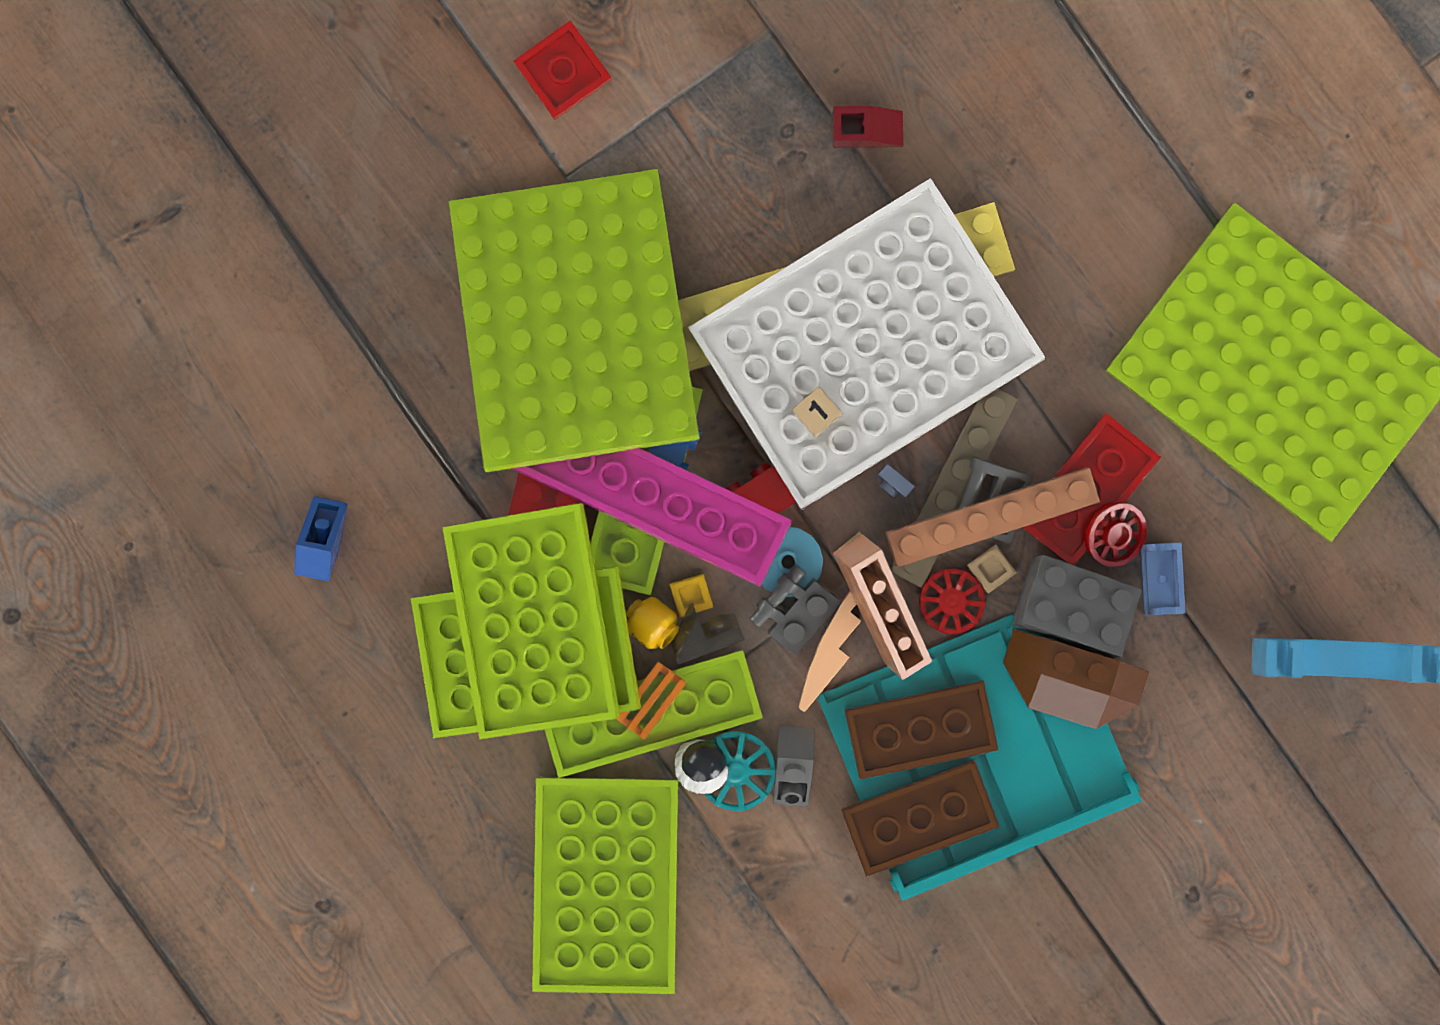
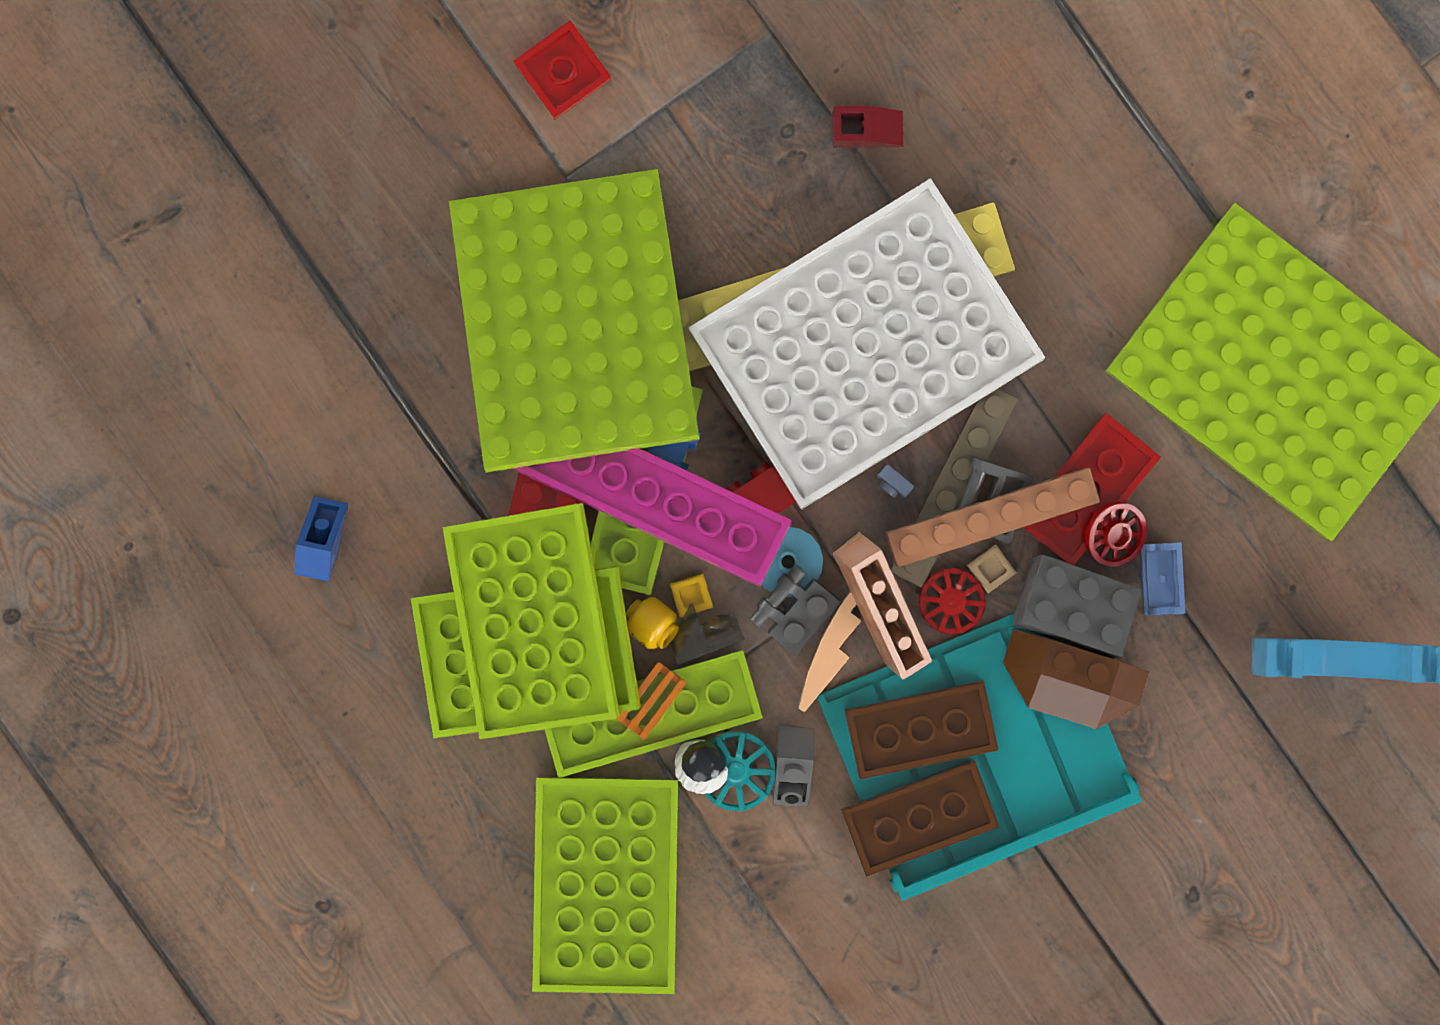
tan tile [792,387,843,438] -> none

